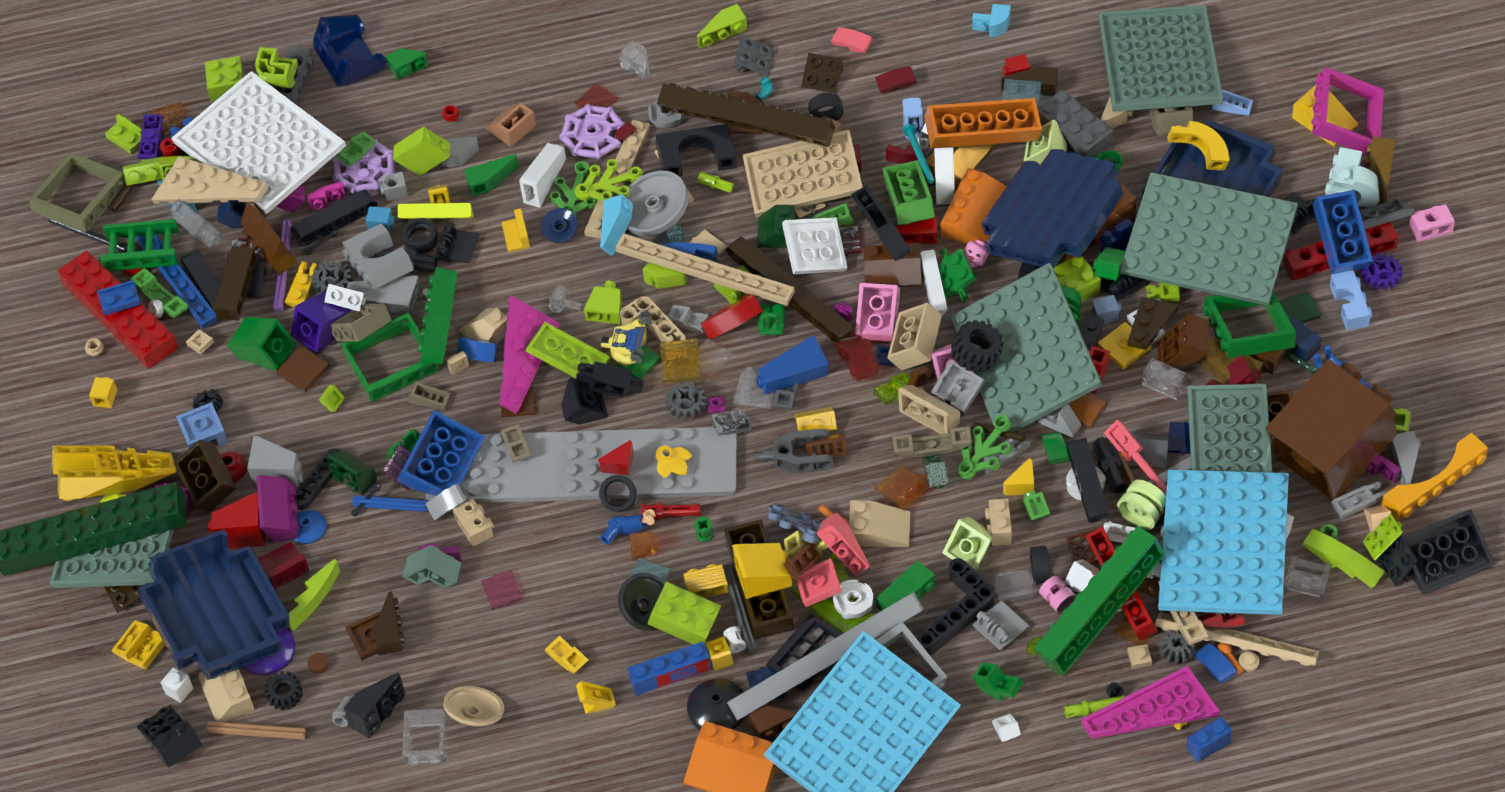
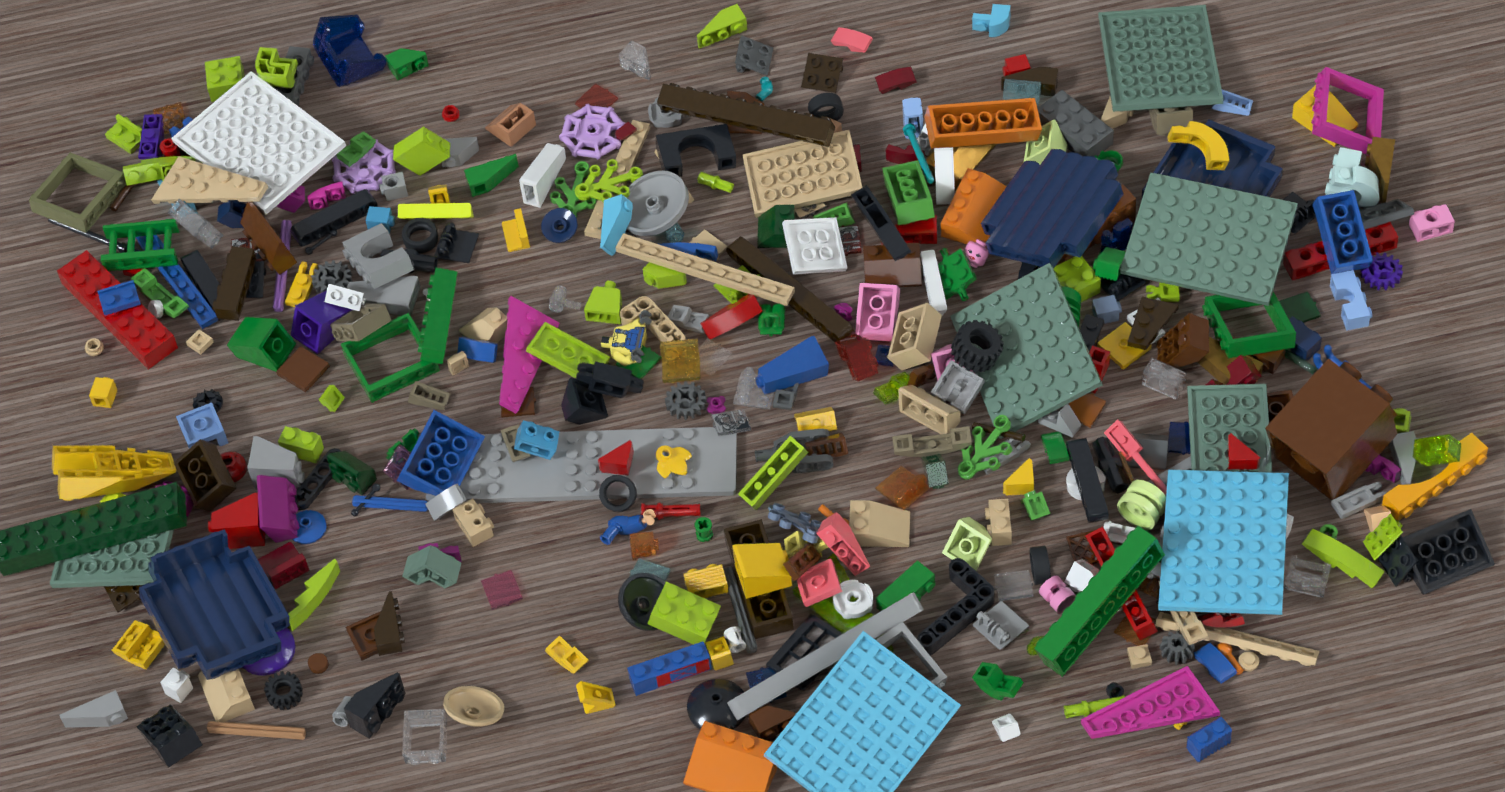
none -> light grey slope [59,690,128,728]
none -> lime brick [278,426,324,464]
none -> dark azure brick [514,420,560,460]
none -> lime brick [738,436,808,510]
none -> red slope [1227,433,1260,470]
none -> clear neon green brick [1413,434,1461,467]

